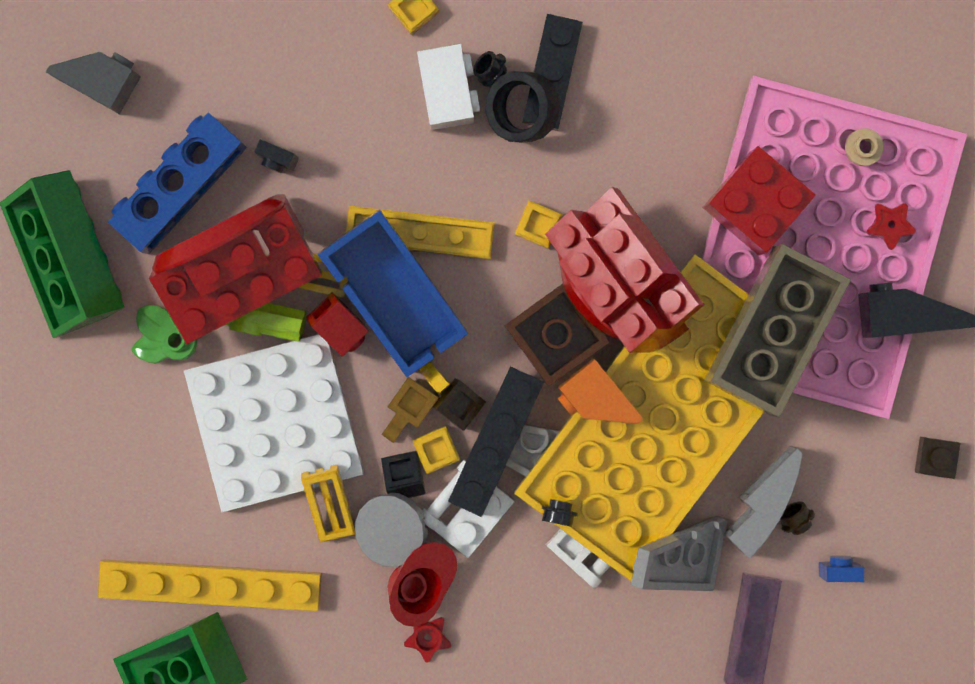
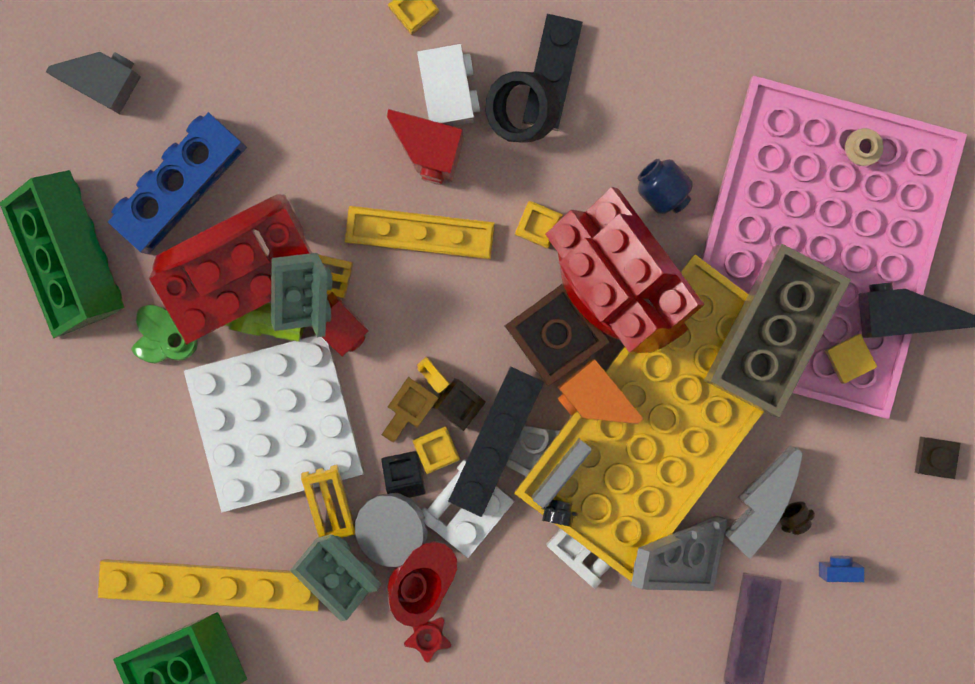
black plate [254,139,299,173] -> none
blue piece [318,209,468,377] -> none
black plate [473,51,507,87] -> none
red brick [702,146,816,256] -> none
red plate [867,203,916,250] -> none
none -> sand green bracket [271,253,332,337]
none -> sand green bracket [290,534,382,621]
none -> red slope [387,109,464,185]
none -> light grey tile [532,438,591,508]
none -> dark blue head [637,159,693,214]
none -> yellow tile [824,334,877,384]

